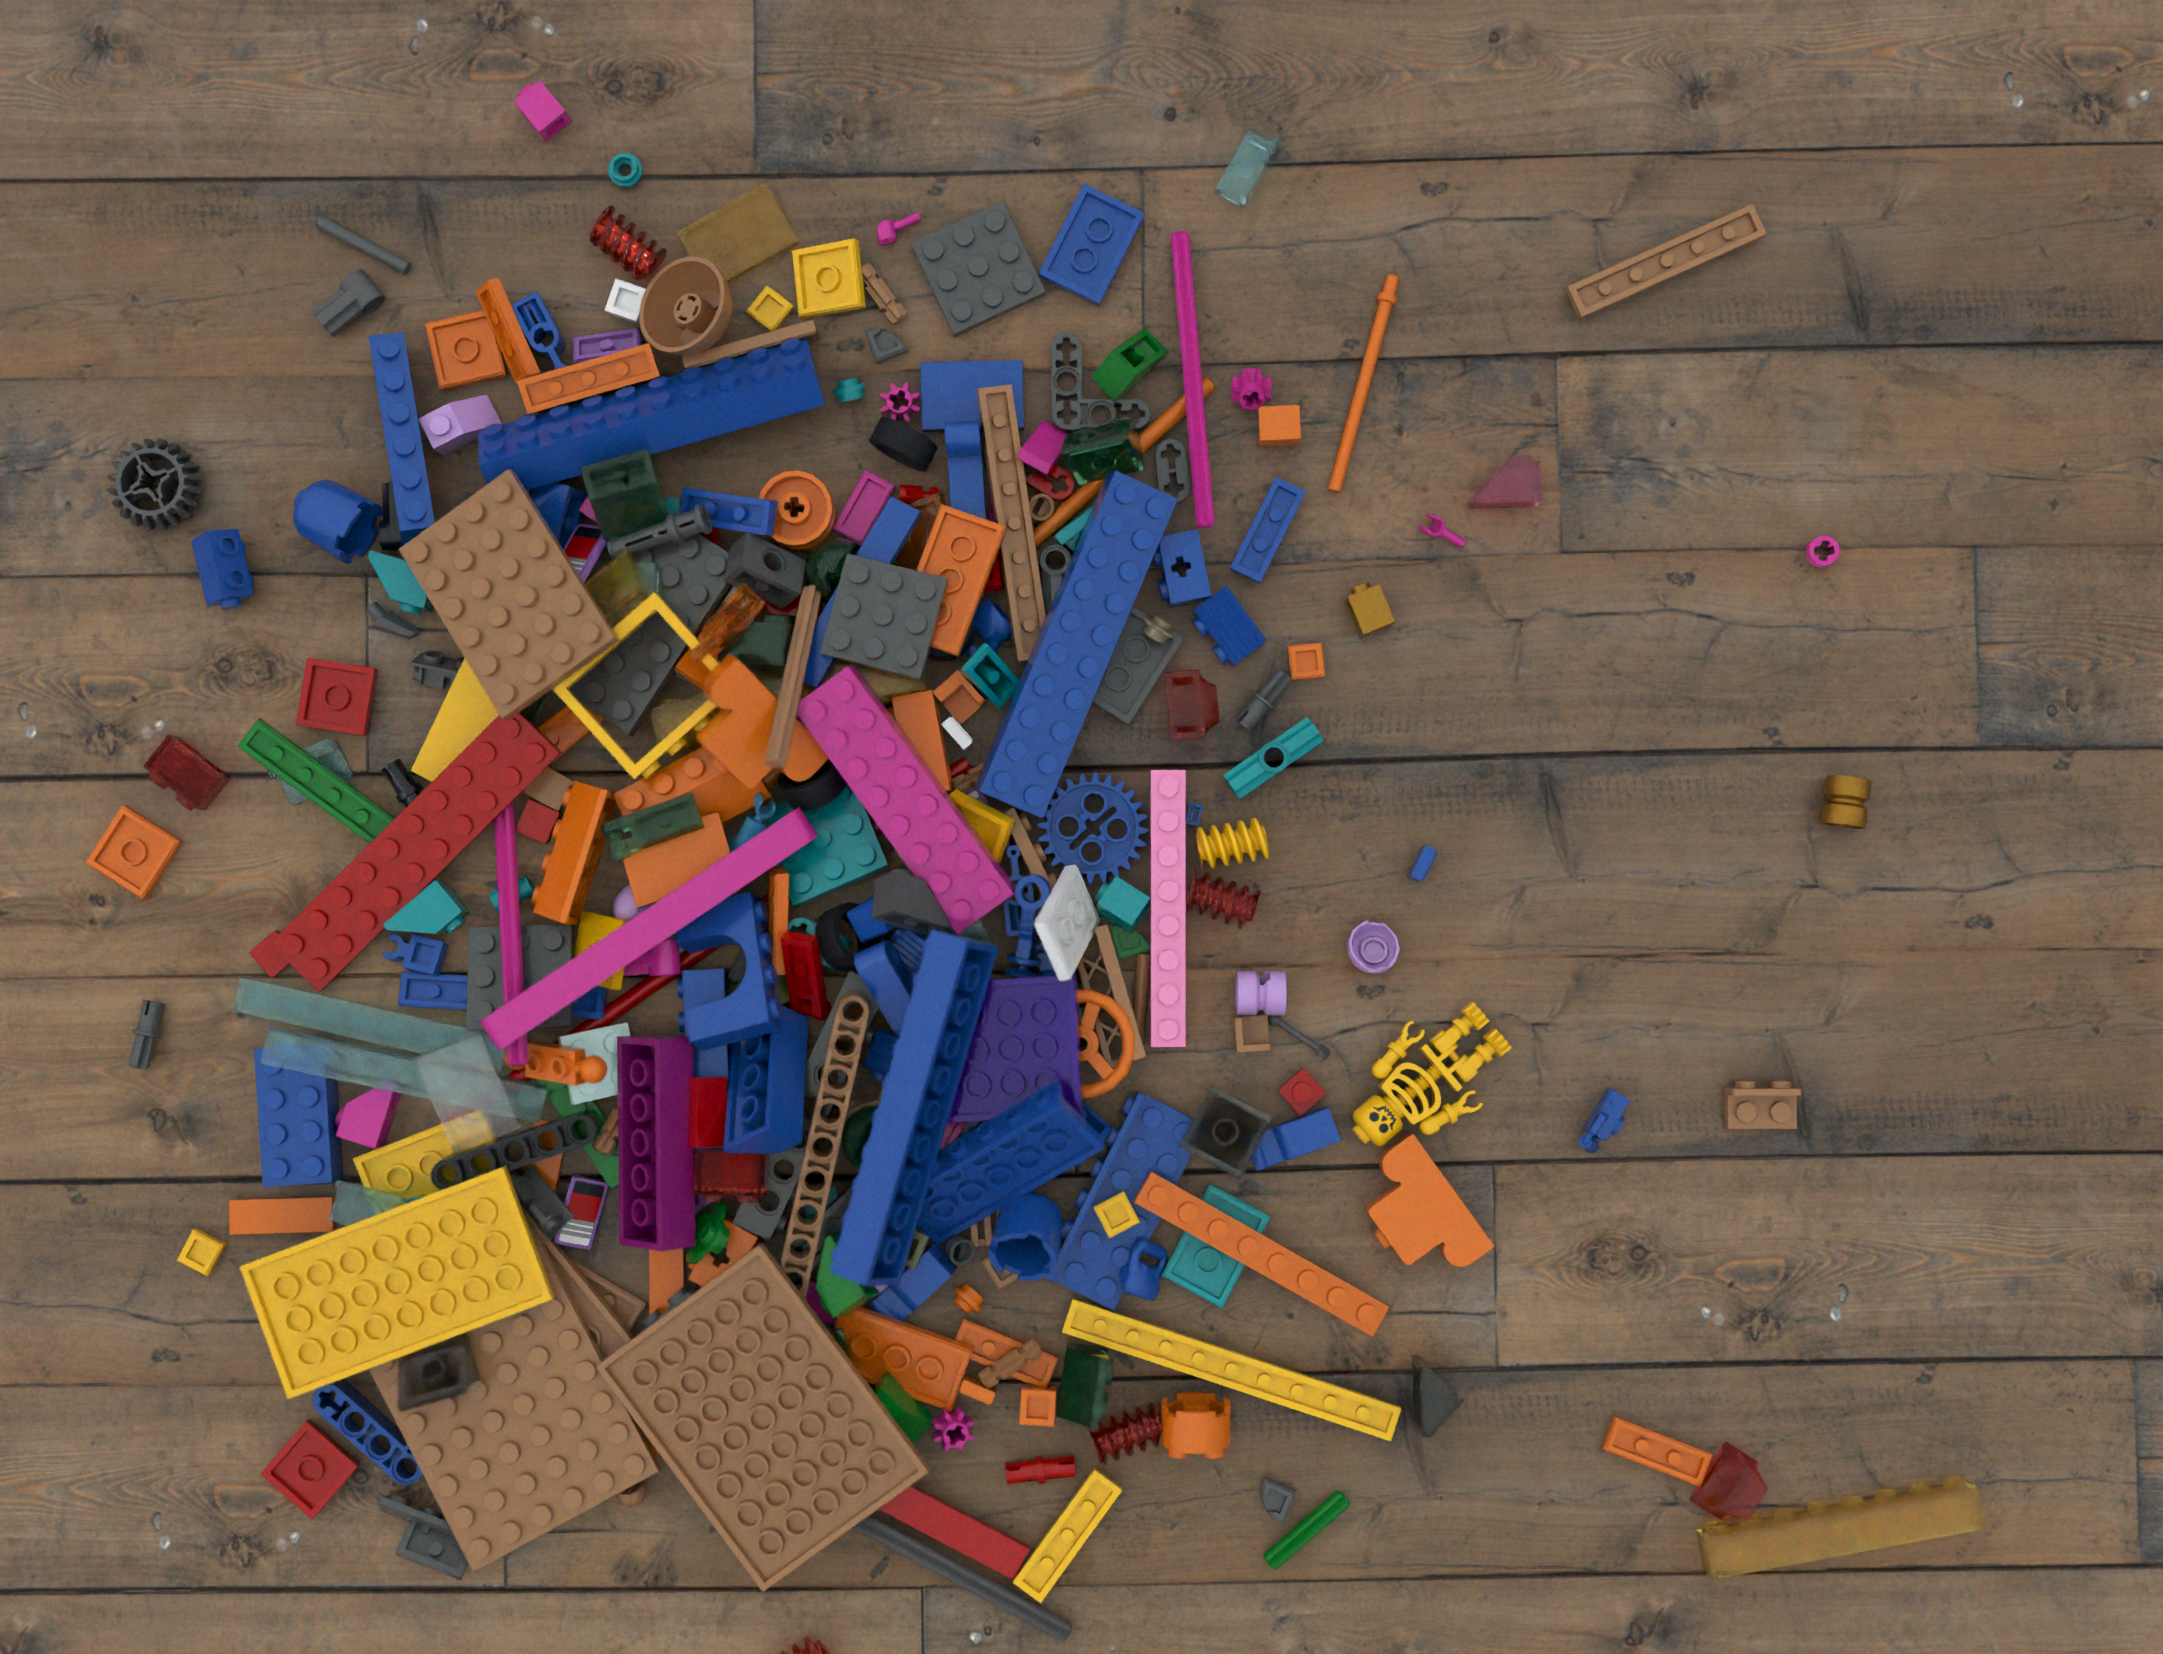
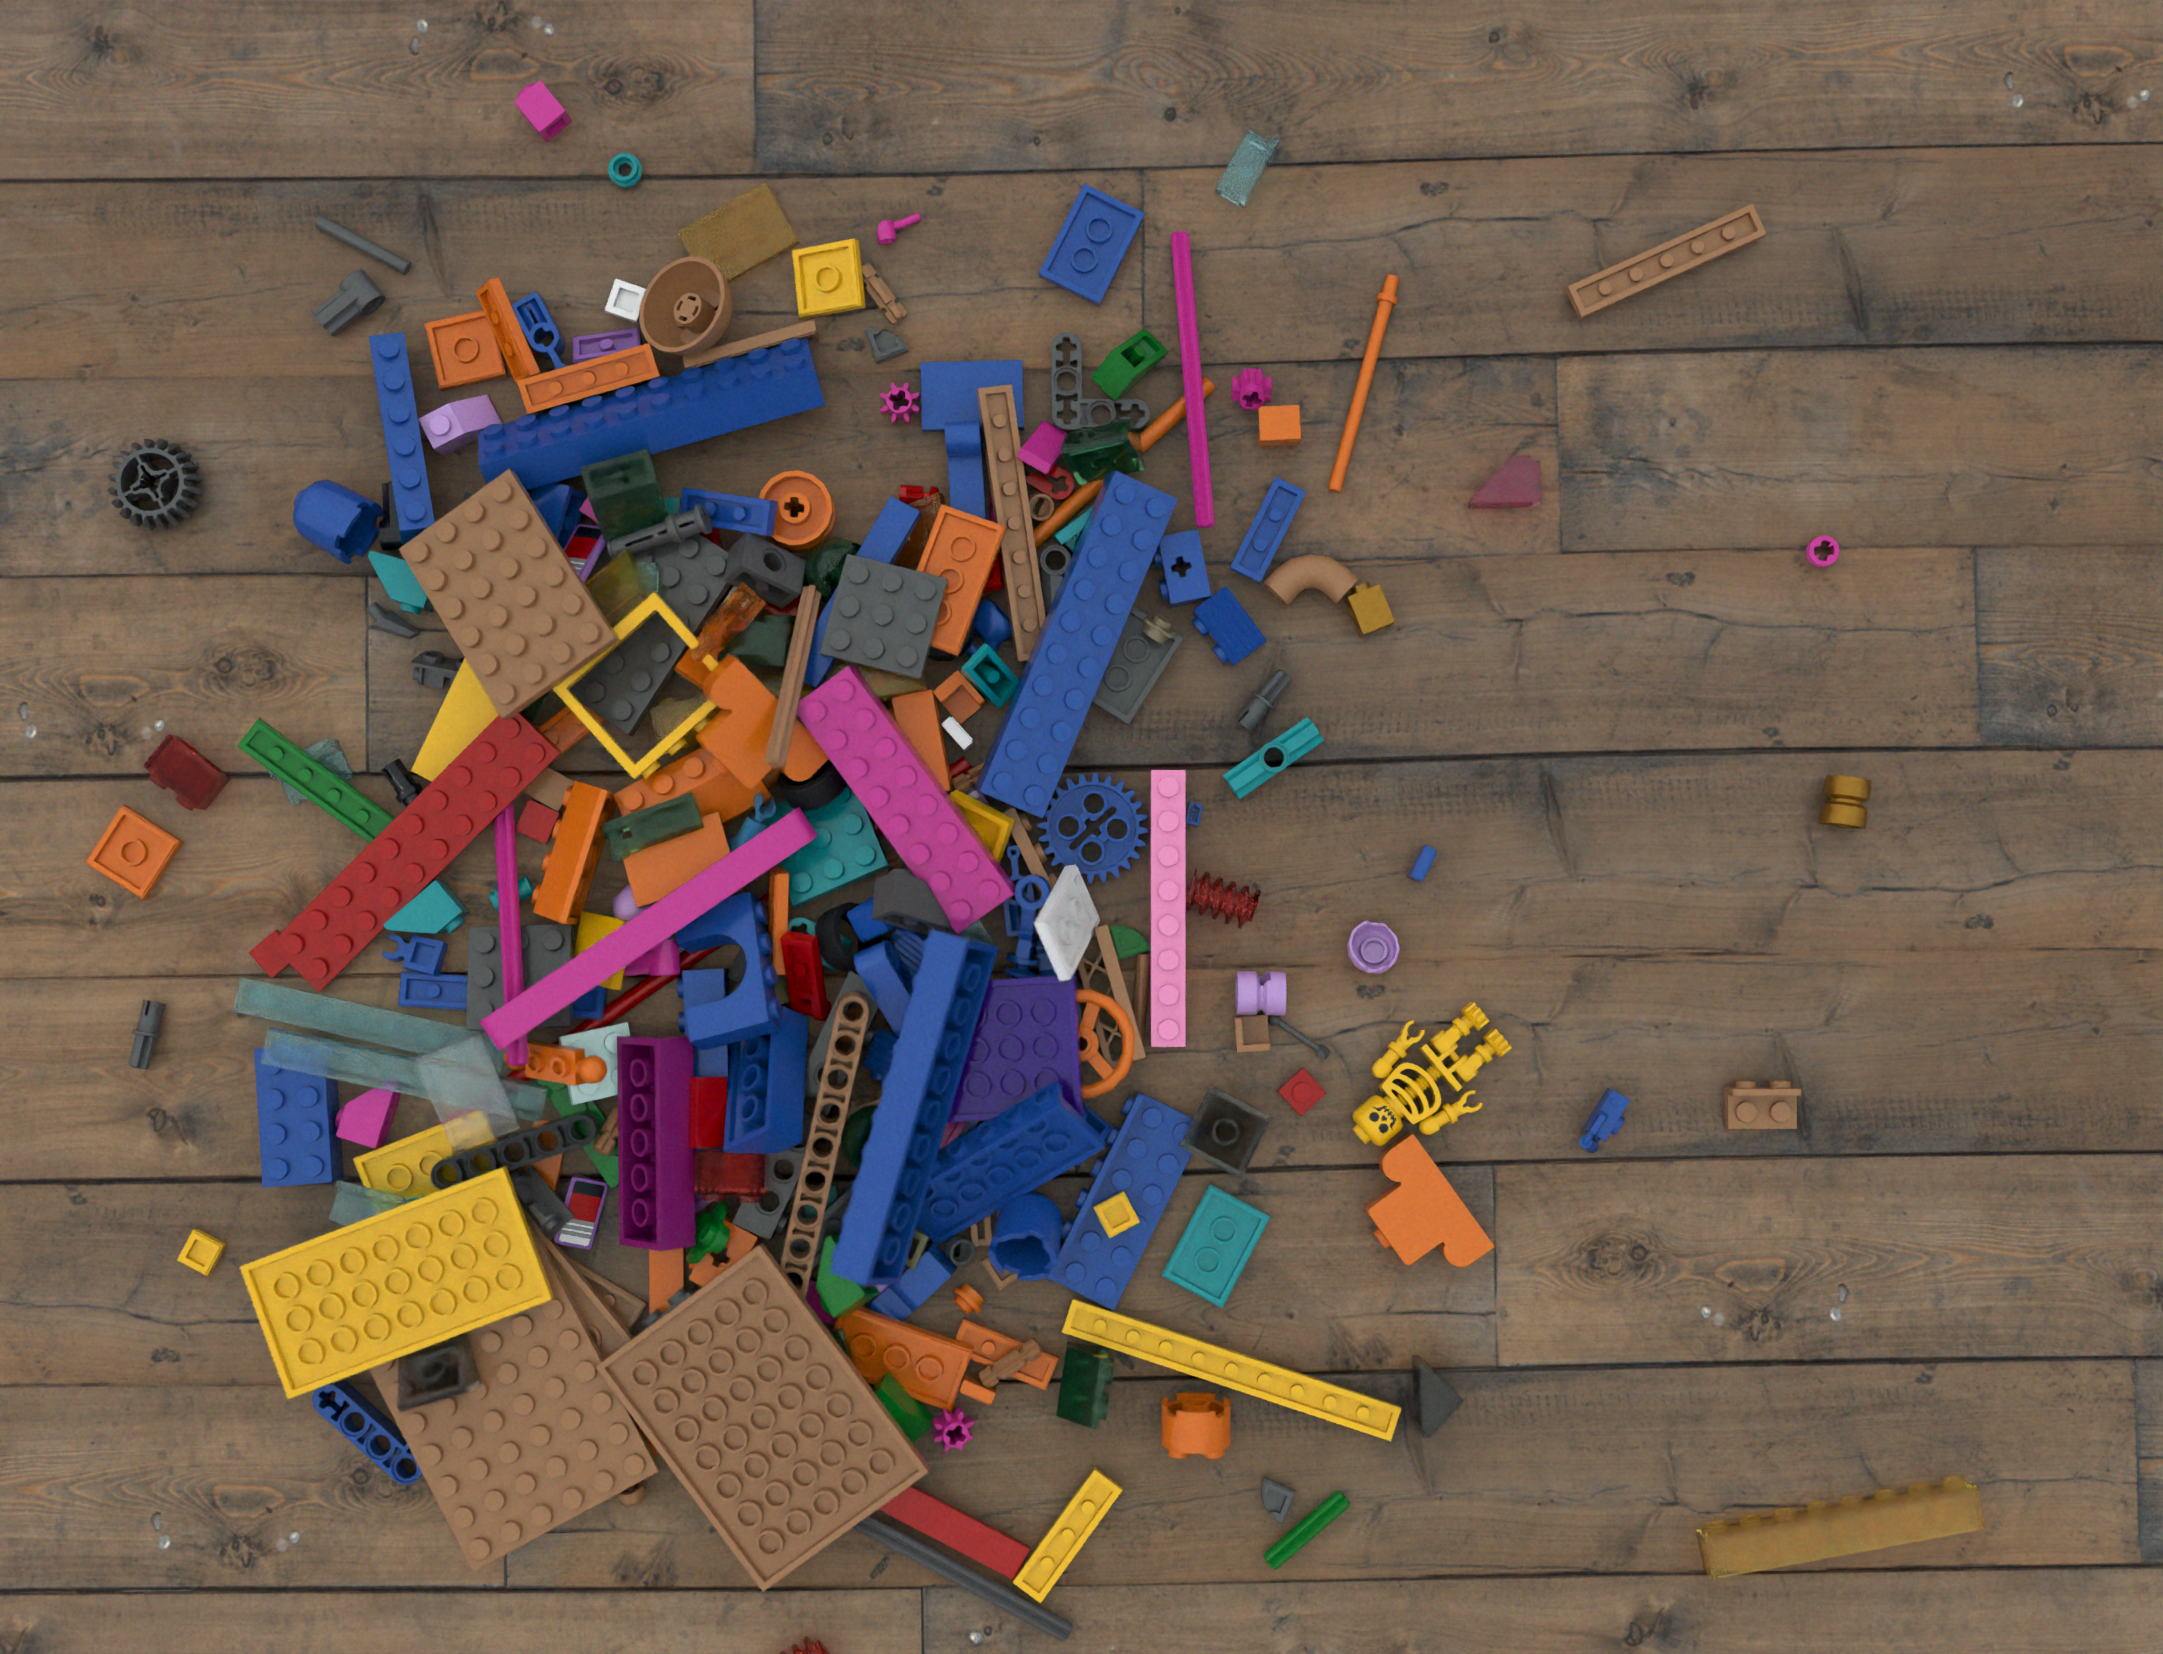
blue brick [191,529,254,610] -> none
orange tile [229,1196,336,1235] -> none
red plate [260,1419,361,1520] -> none
red plate [296,657,378,737] -> none
dark grey bracket [378,1495,511,1580] -> none
clear red piece [590,206,667,280] -> none
yellow tile [746,285,795,332] -> none
teal plate [832,377,866,403] -> none
dark pink tile [832,469,896,546] -> none
black tyre [869,416,938,472] -> none
dark grey plate [911,201,1046,337] -> none
red pin [1005,1455,1076,1485] -> none
orange panel [1019,1385,1057,1427] -> none
clear red piece [1089,1402,1163,1466] -> none
teal brick [1095,876,1151,934] -> none
blue piece [1119,1239,1167,1301] -> none
orange plate [1133,1171,1389,1337] -> none
dark grey beam [1155,439,1189,505] -> none
clear red slope [1164,669,1220,742] -> none
yellow piece [1195,818,1269,870] -> none
blue piece [1244,1106,1341,1171] -> none
orange tile [1287,643,1325,681] -> none
dark pink hand [1418,513,1466,548] -> none
orange tile [1601,1415,1713,1487] -> none
clear red slope [1689,1441,1768,1520] -> none
none -> medium nougat cylinder [1263,554,1359,606]

